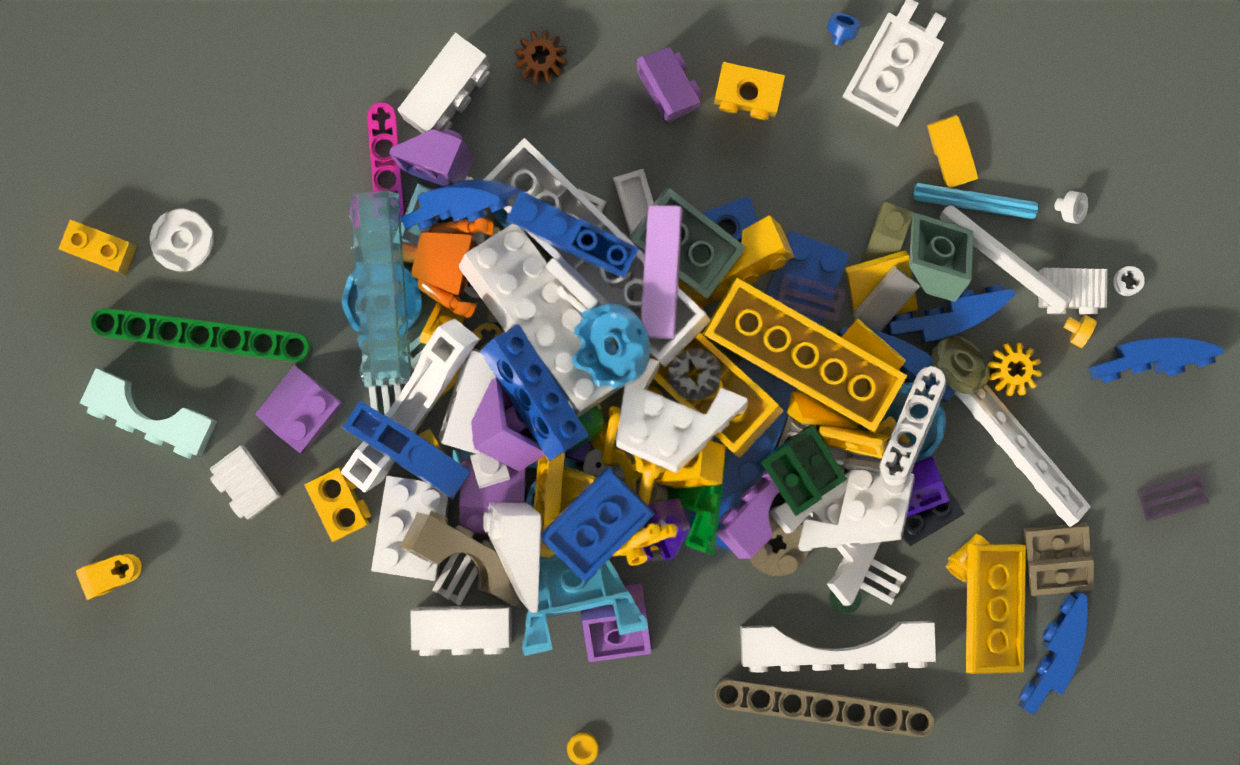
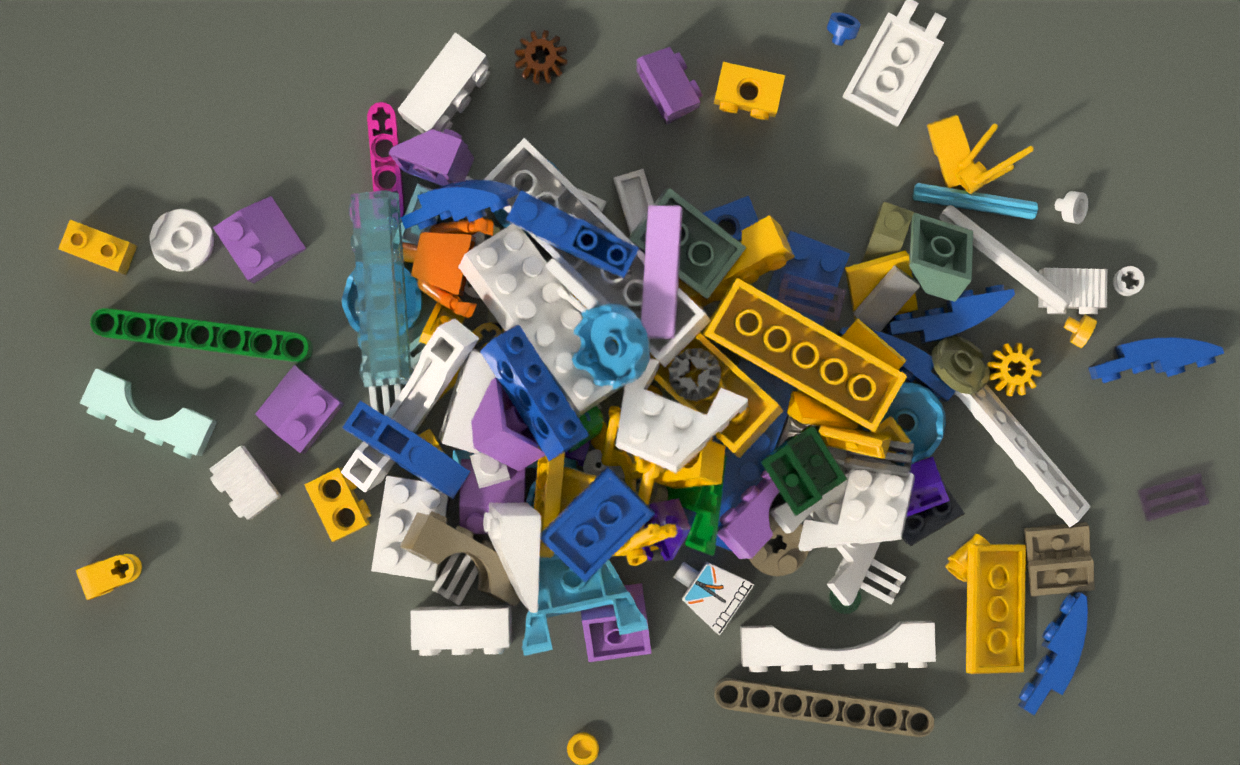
white beam [880,367,946,486] -> none
none -> medium lavender slope [213,196,306,284]
none -> white torso [673,561,754,635]
none -> yellow plant [956,123,1034,194]

